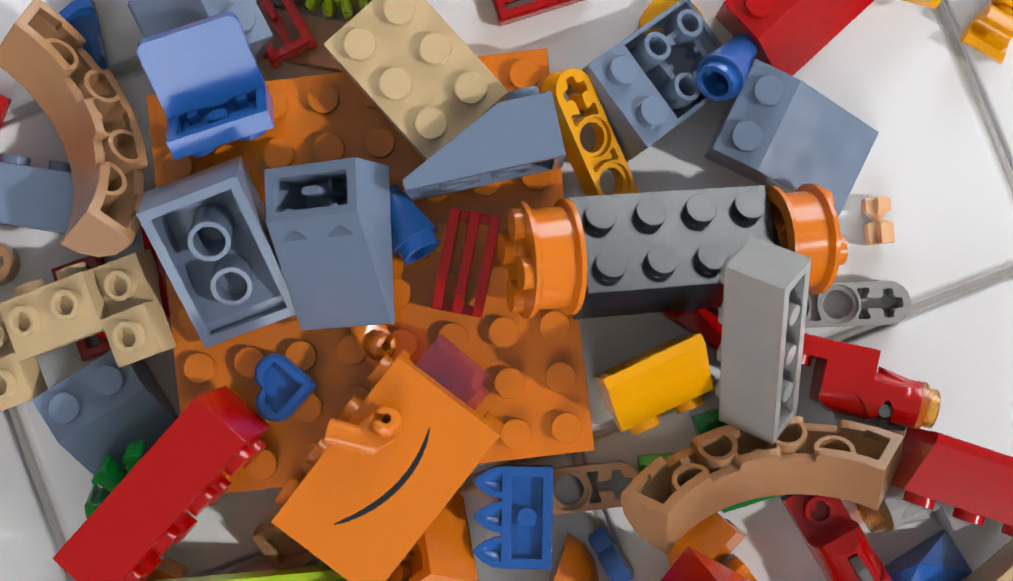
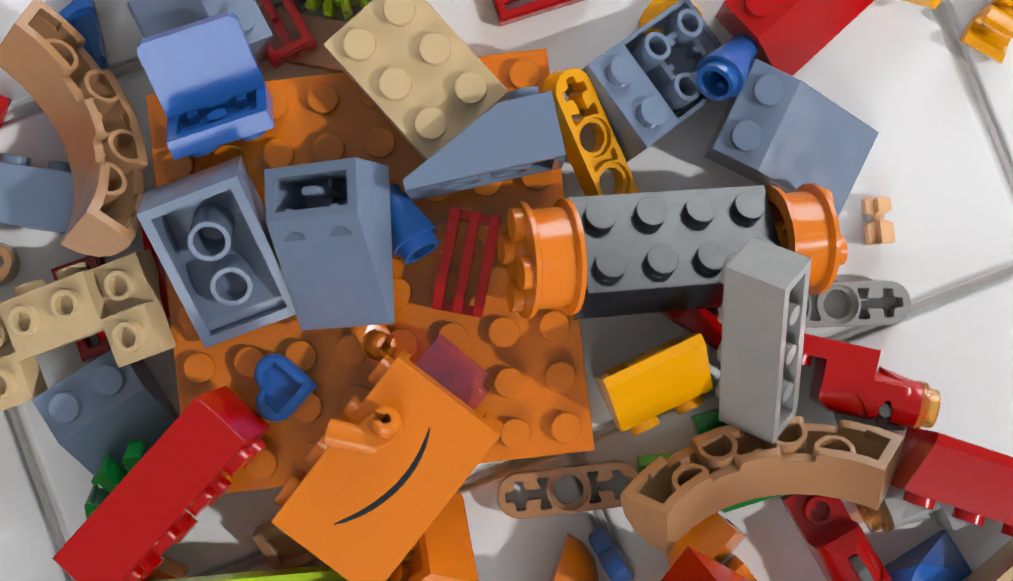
blue plate [473,464,553,569] -> none

